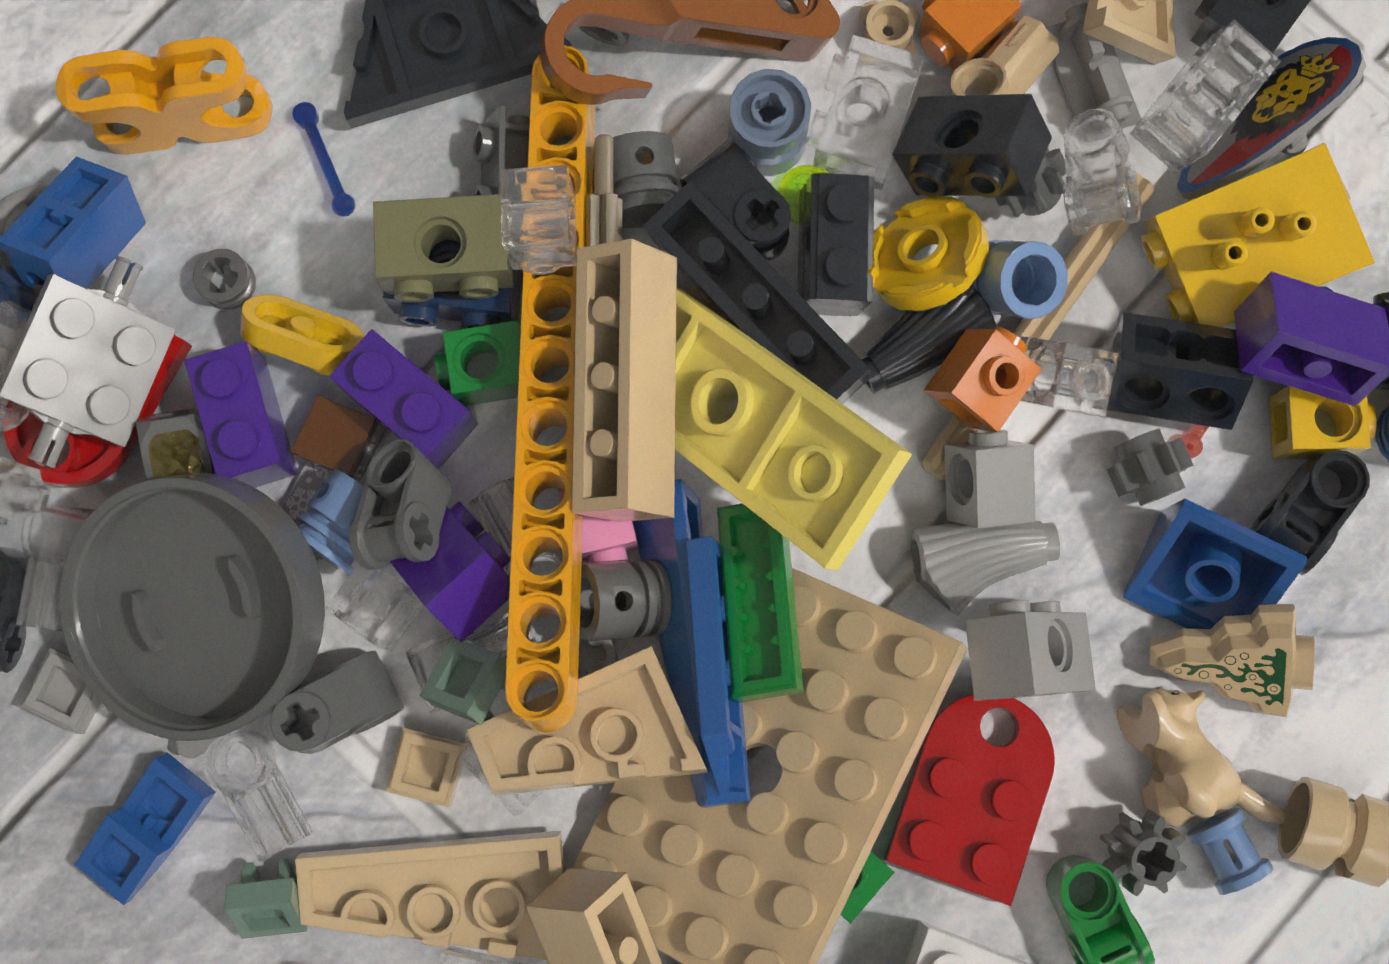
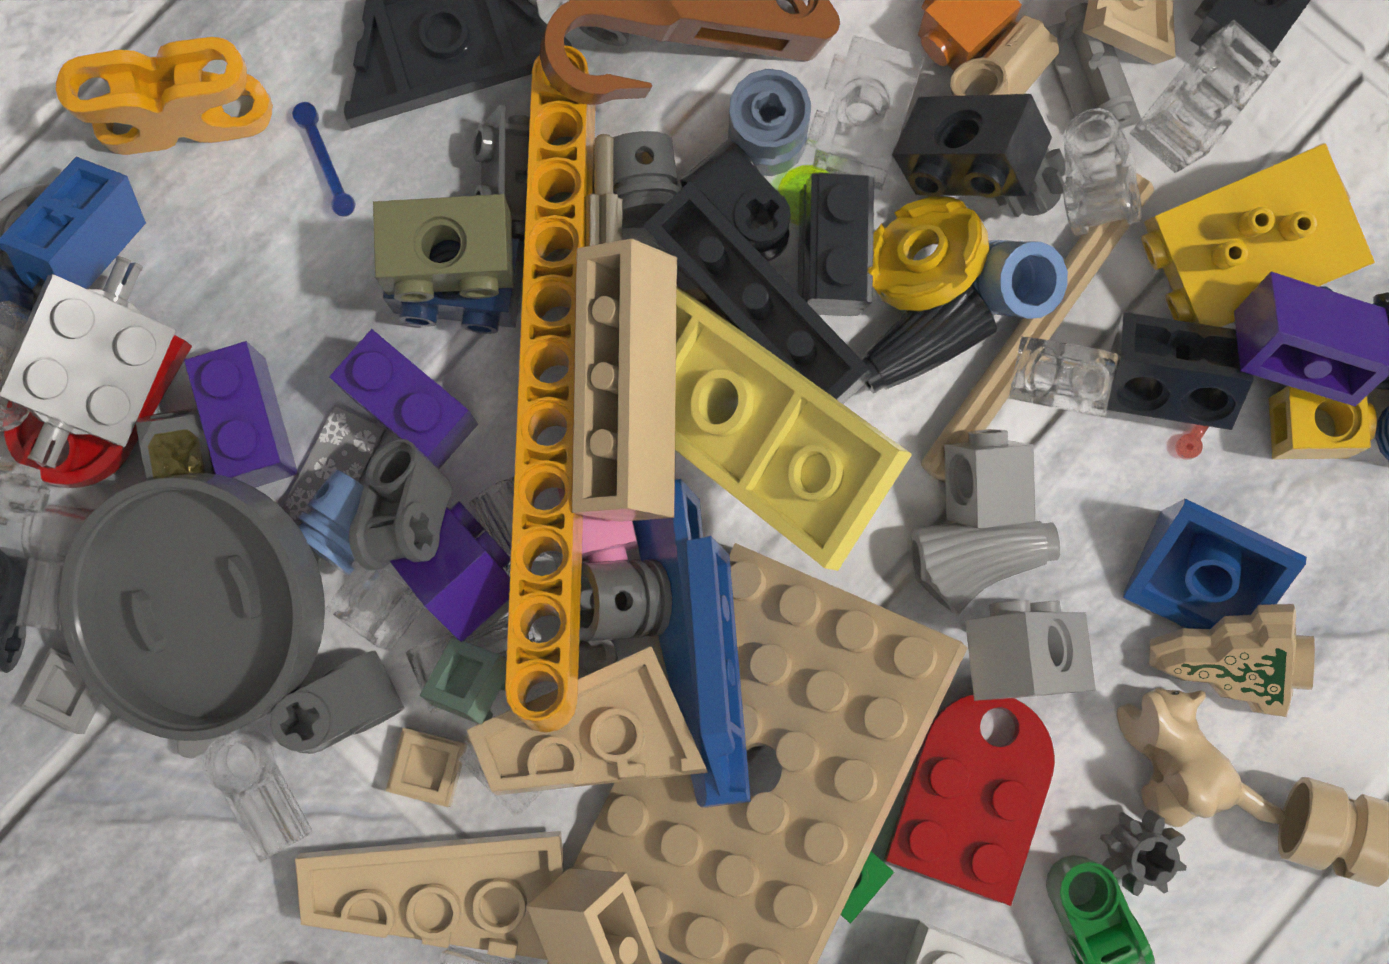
blue slope [74,752,216,905] -> none
flat silver bush [193,249,256,310] -> none
sand green tile [224,858,307,939] -> none
yellow plate [239,294,364,376] -> none
reddish brown tile [291,395,379,478] -> none
green brick [435,320,521,406] -> none
clear brick [501,165,577,275] -> none
green plate [717,503,804,703] -> none
tan plate [857,0,920,63] -> none
orange brick [924,327,1042,432] -> none
dark grey gear [1106,429,1194,506] -> none
shield [1177,37,1366,199] -> none
medium blue bush [1187,808,1273,895] -> none
black piece [1250,450,1370,575] -> none

